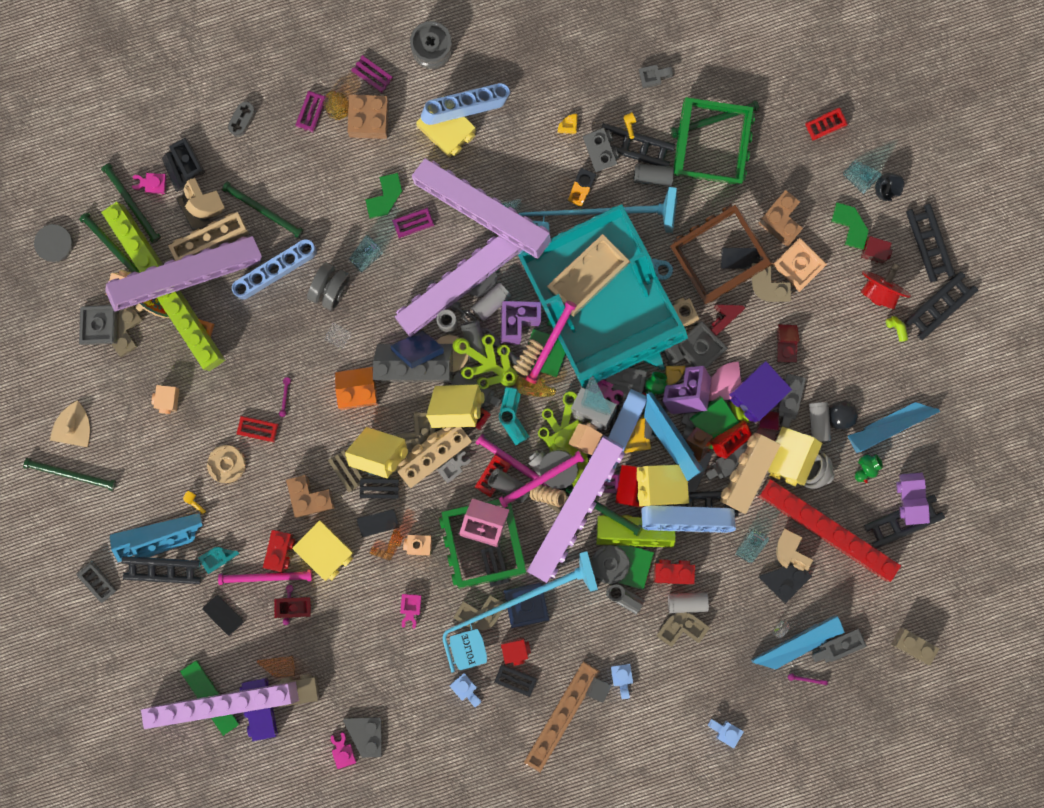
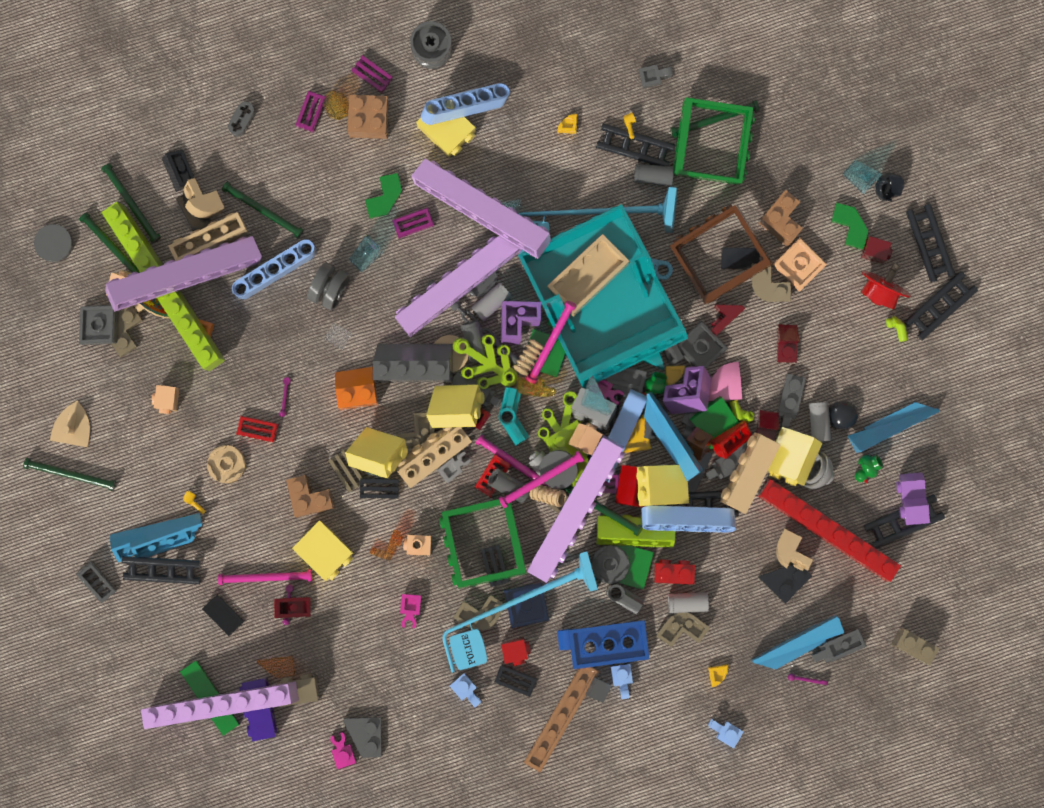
dark pink plate [132,173,167,194] -> none
black slope [169,138,206,180] -> none
teal slope [198,547,239,575] -> none
red brick [263,530,295,572] -> none
black slope [357,509,399,537] -> none
dark blue tile [390,330,444,368] -> none
light grey pin [437,310,458,334] -> none
bright pink slope [459,499,509,547] -> none
leg [568,167,596,207] -> none
dark grey brick [582,127,620,172] -> none
tan brick [673,298,699,327] -> none
dark purple brick [729,361,792,423] -> none
clear light blue slope [735,528,770,564] -> none
clear tile [772,620,791,638] -> none
red slope [805,107,848,141] -> none
none -> blue hinge [557,620,649,669]
none -> yellow tile [708,664,728,687]

